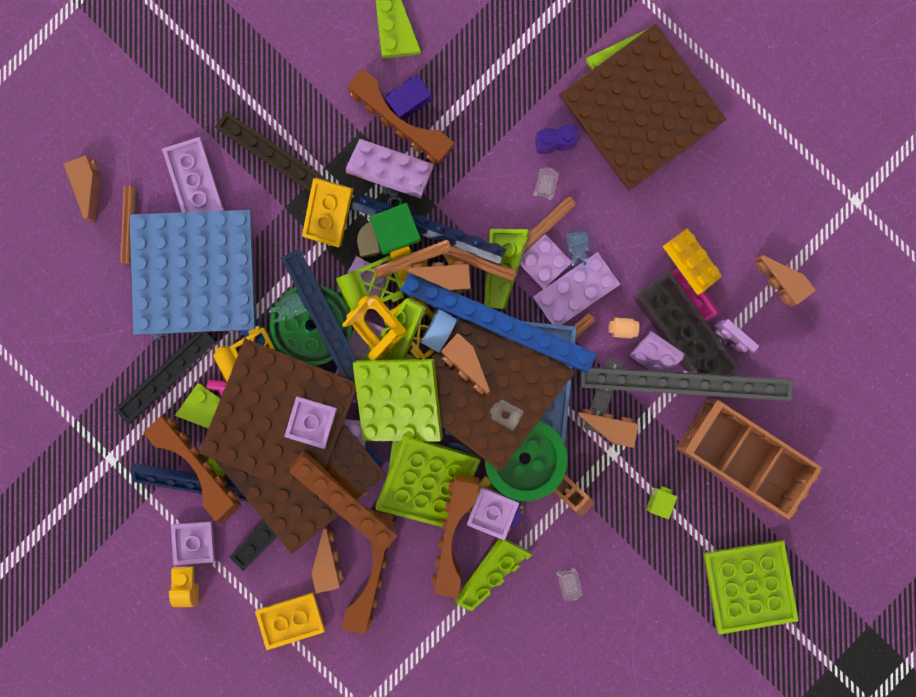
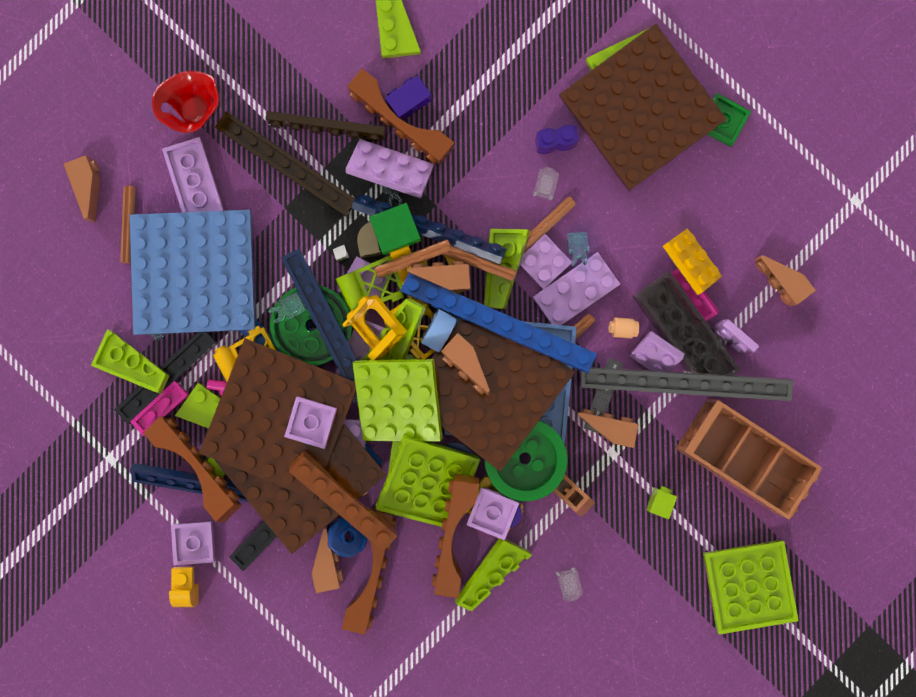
yellow plate [255,592,325,650] -> none
yellow plate [302,178,353,248] -> none
clear brick [490,399,524,432] -> none
none -> lime wing [91,329,169,394]
none -> dark pink plate [130,381,189,436]
none -> red piece [152,71,219,133]
none -> dark brown plate [265,111,386,142]
none -> blue plate [327,517,368,557]
none -> white piece [333,245,349,262]
none -> green tile [707,93,751,147]

